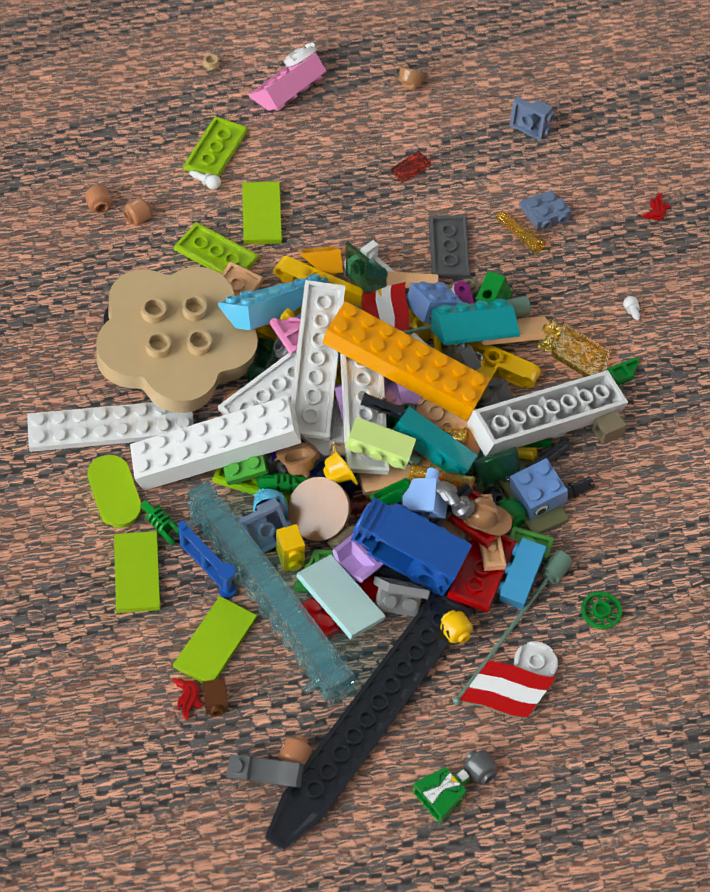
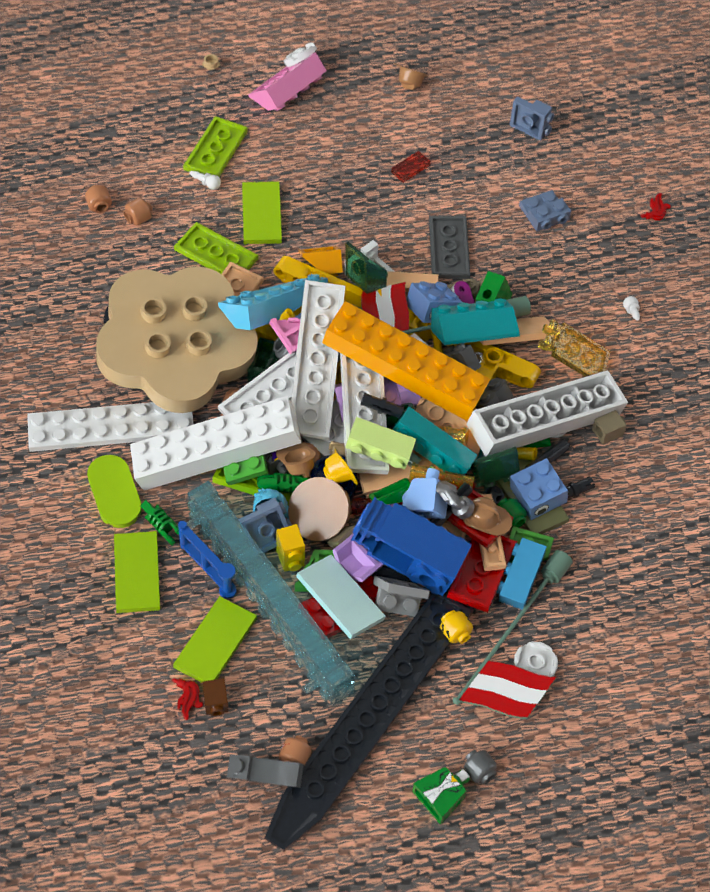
clear yellow pin [495,210,546,254] -> none
green wheel [581,592,622,630] -> none
green tile [606,357,640,386] -> none

